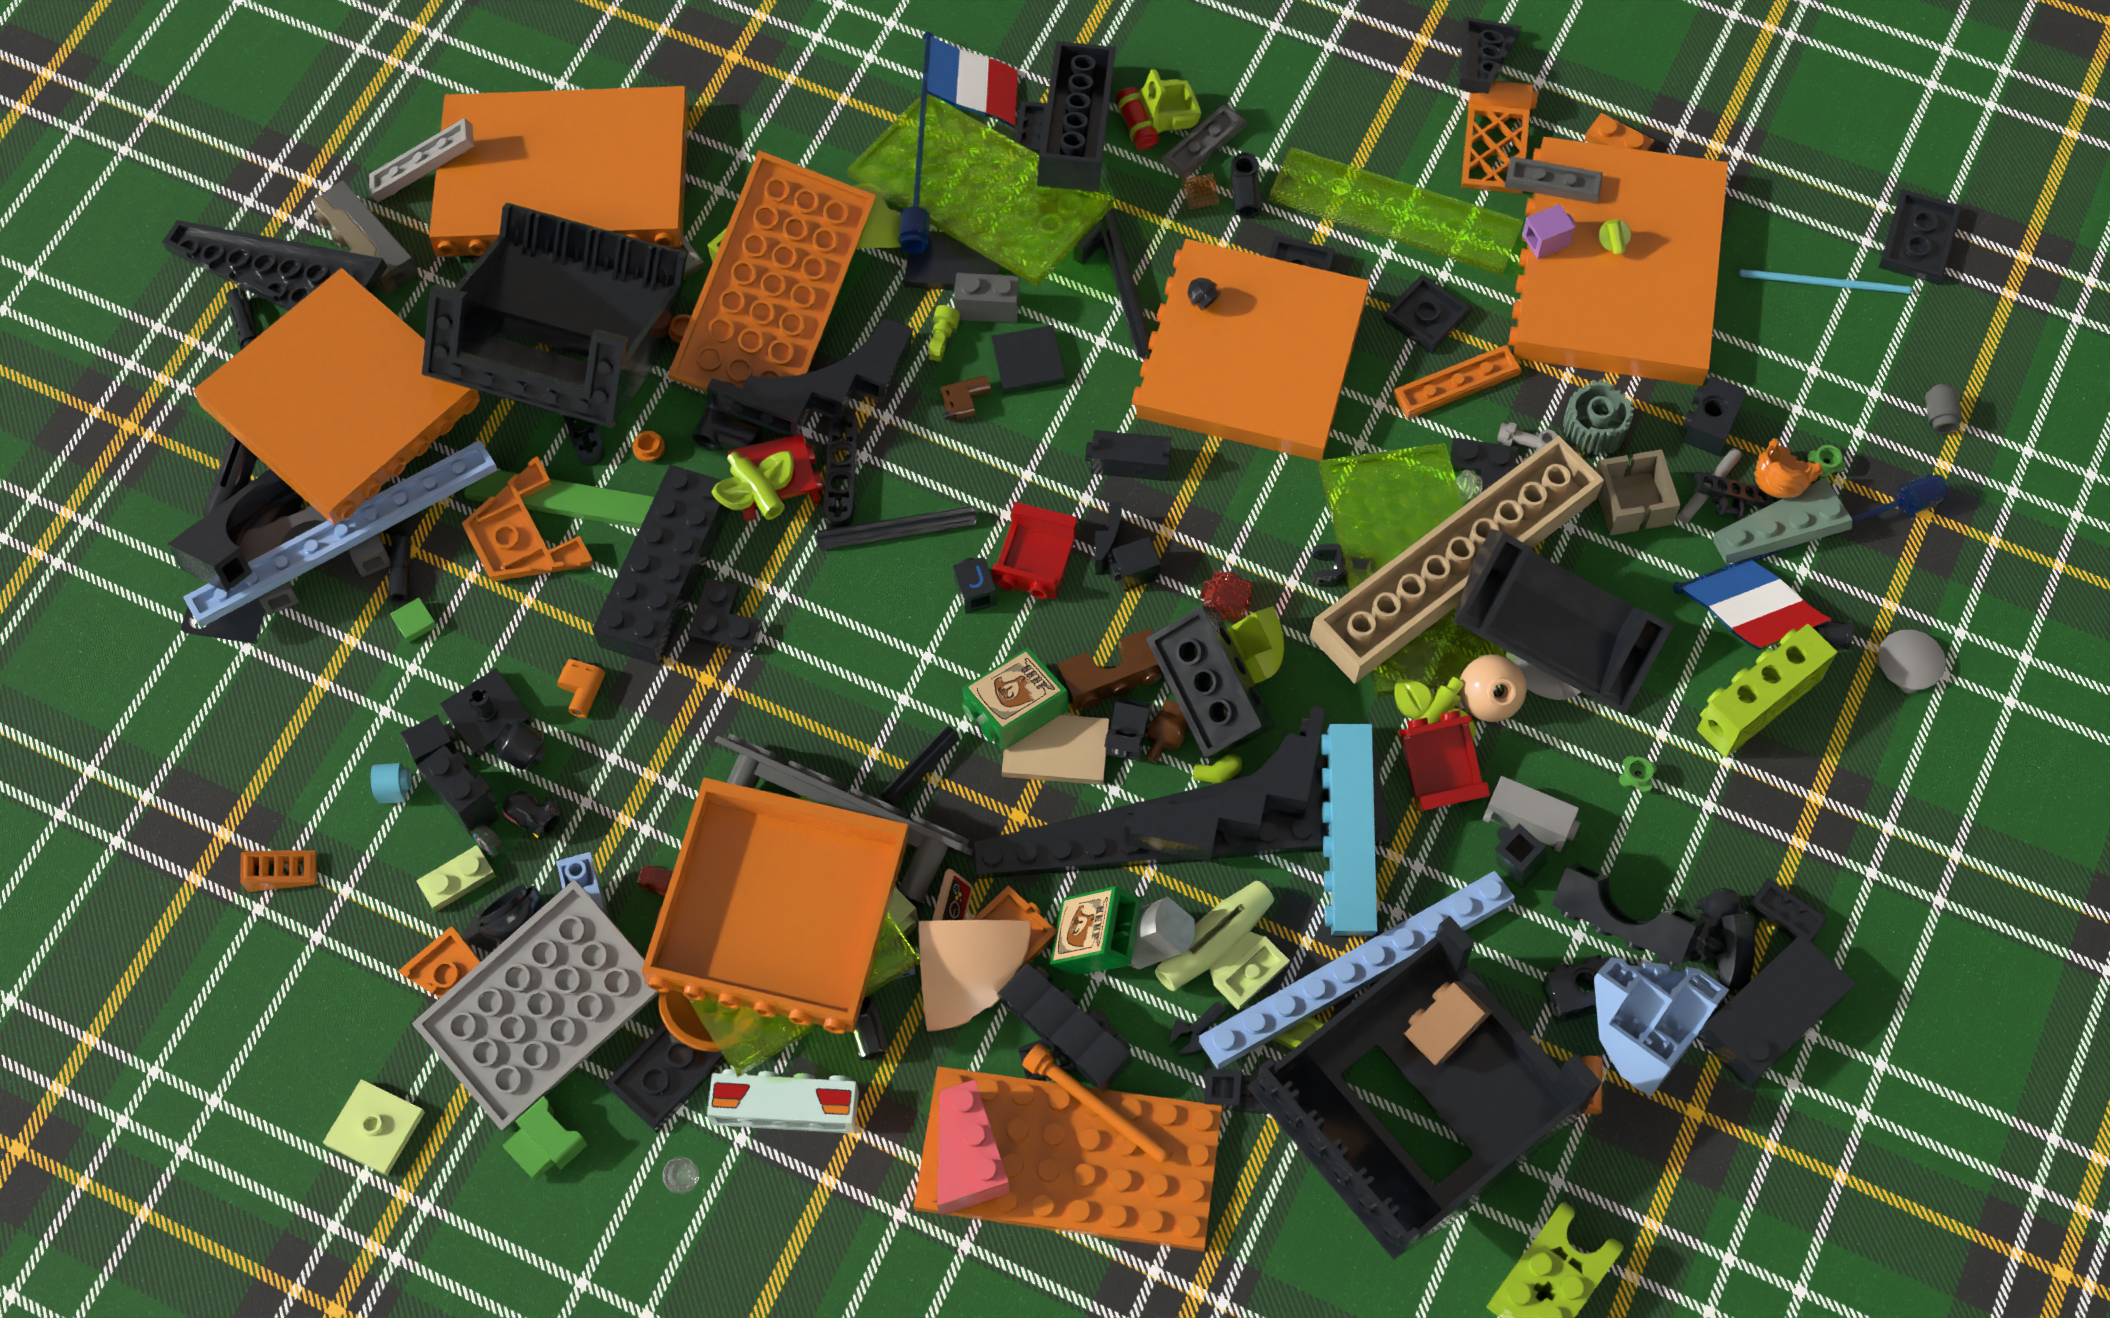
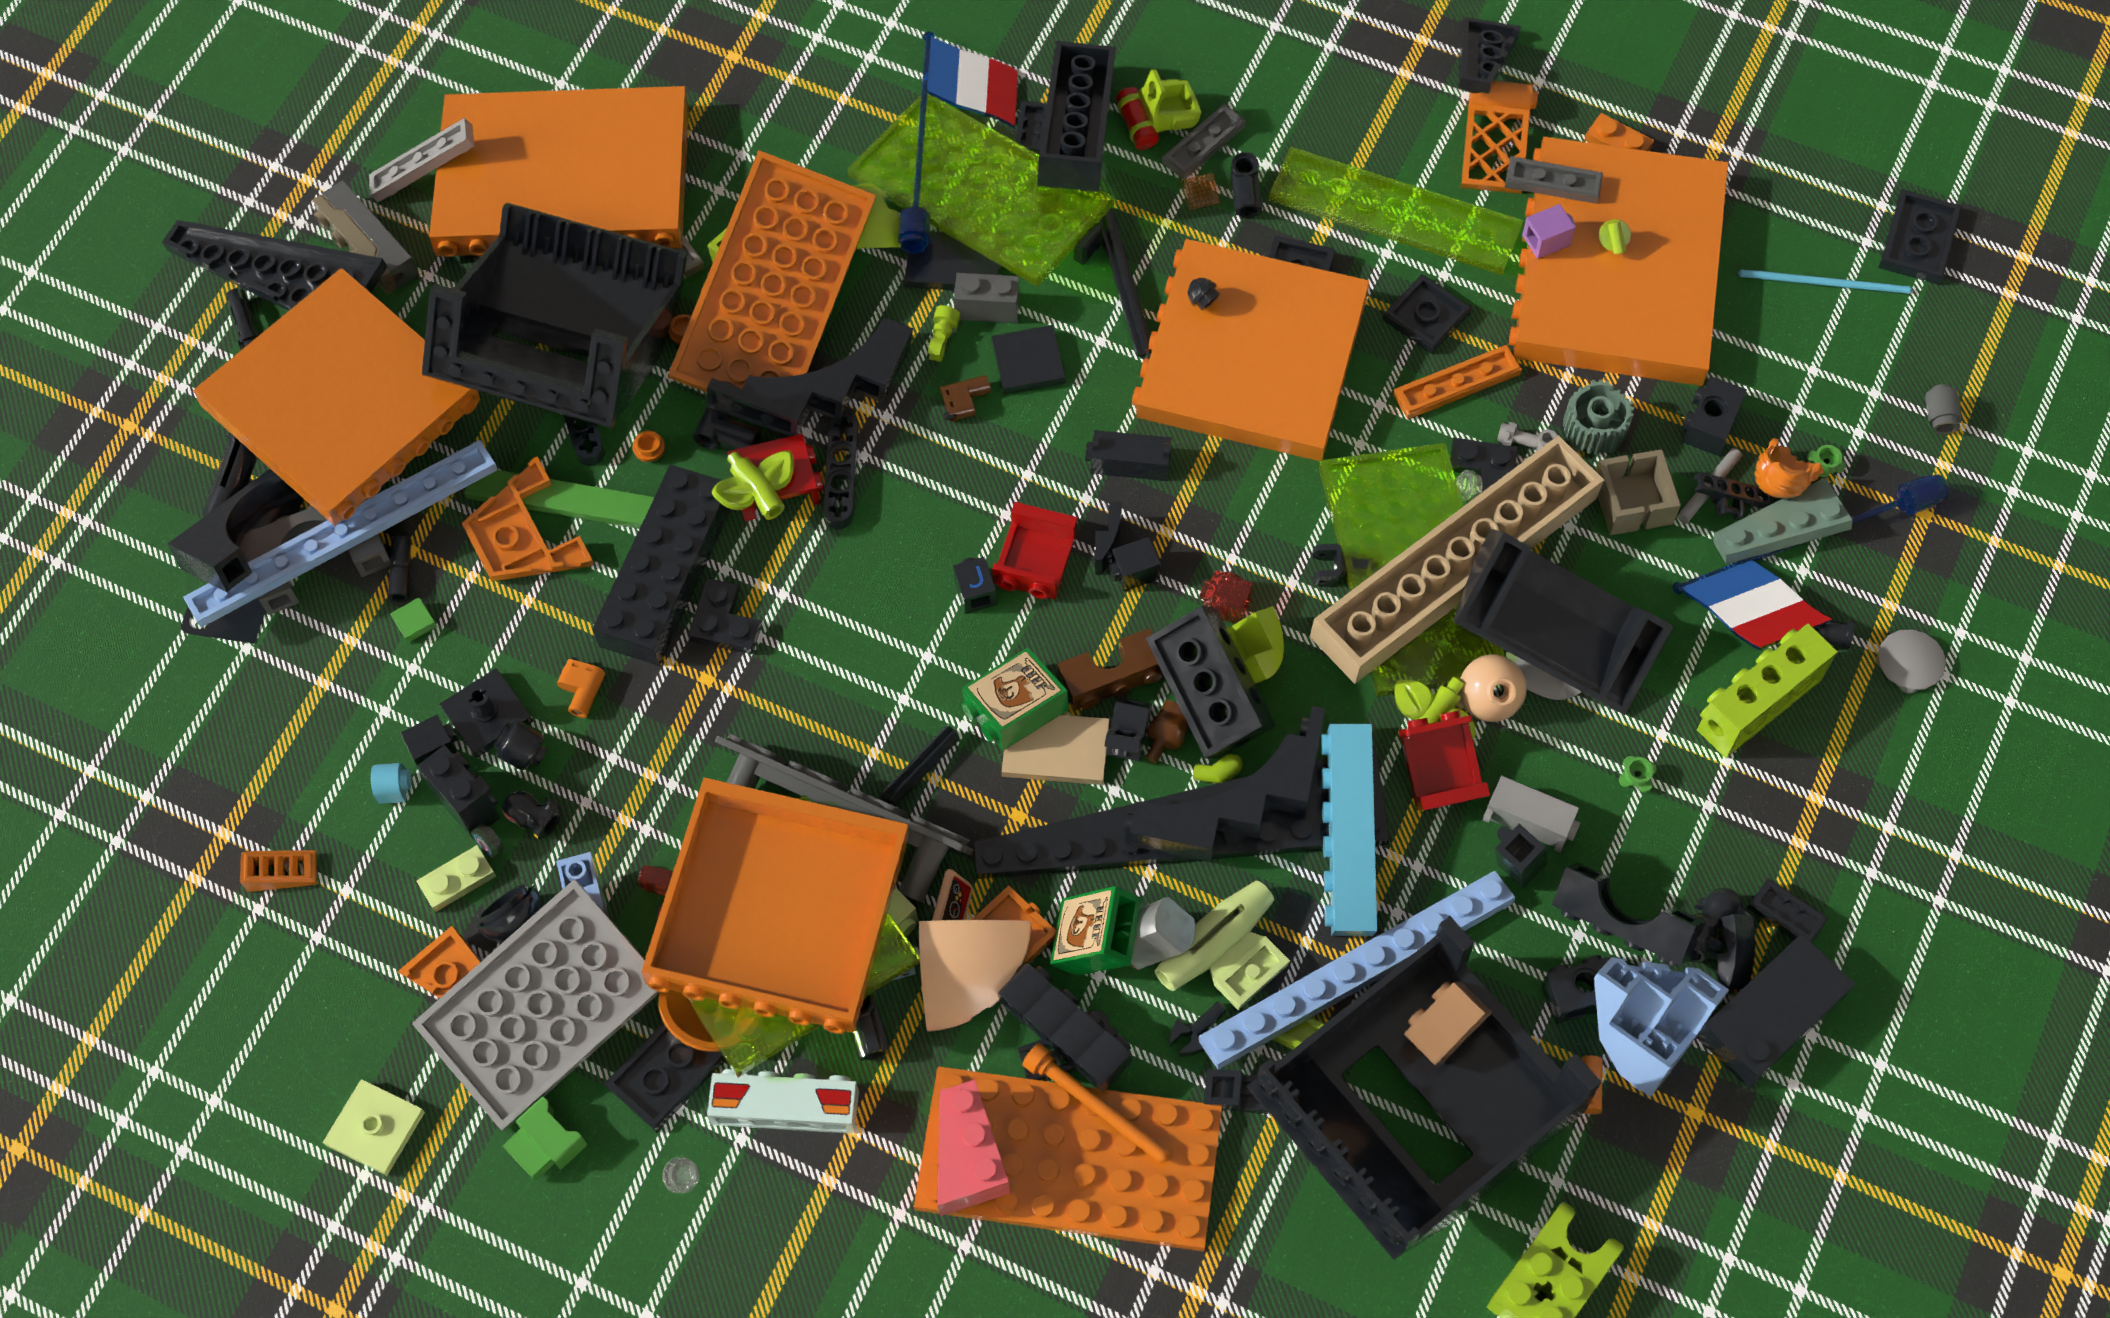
black axle [816,506,977,550] -> none

